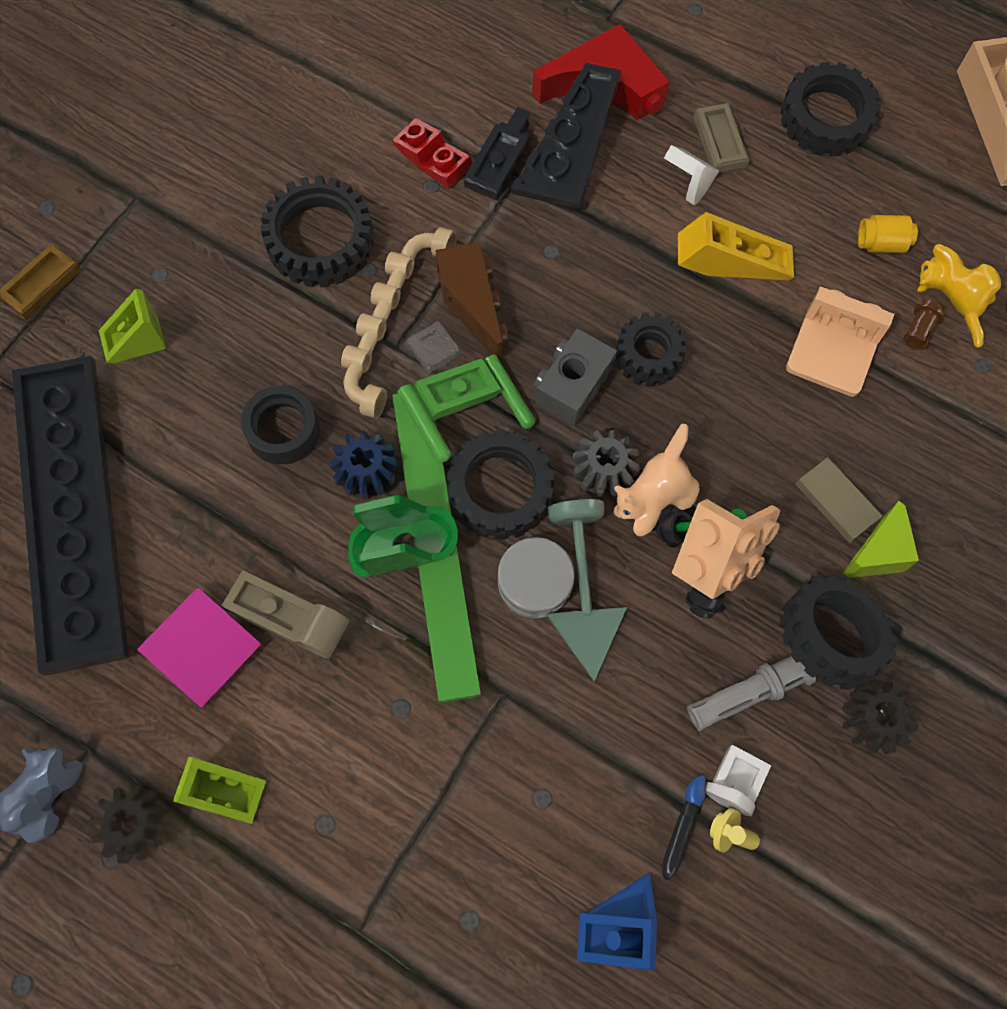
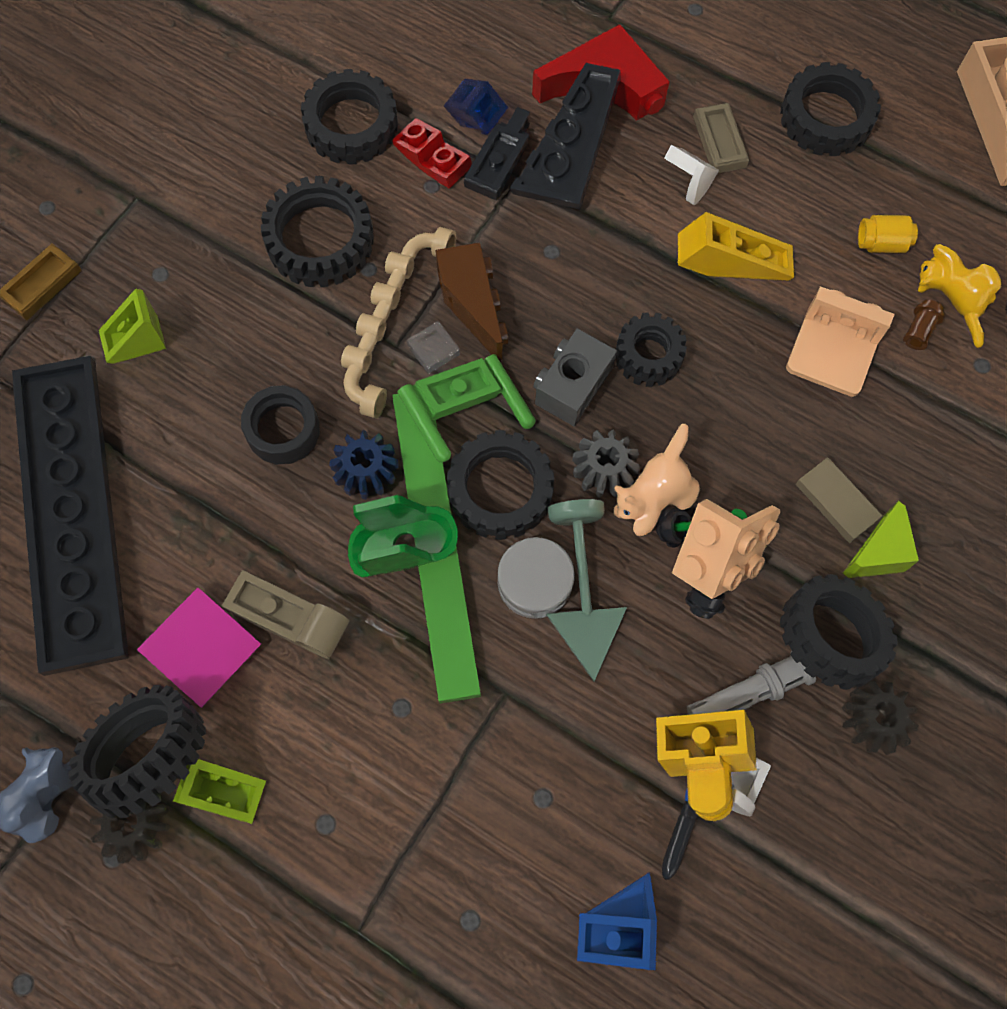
light yellow plate [710,808,760,853] -> none
none -> black tyre [68,685,206,818]
none -> black tyre [301,69,398,164]
none -> clear blue brick [444,79,509,135]
none -> yellow brick [656,710,757,821]

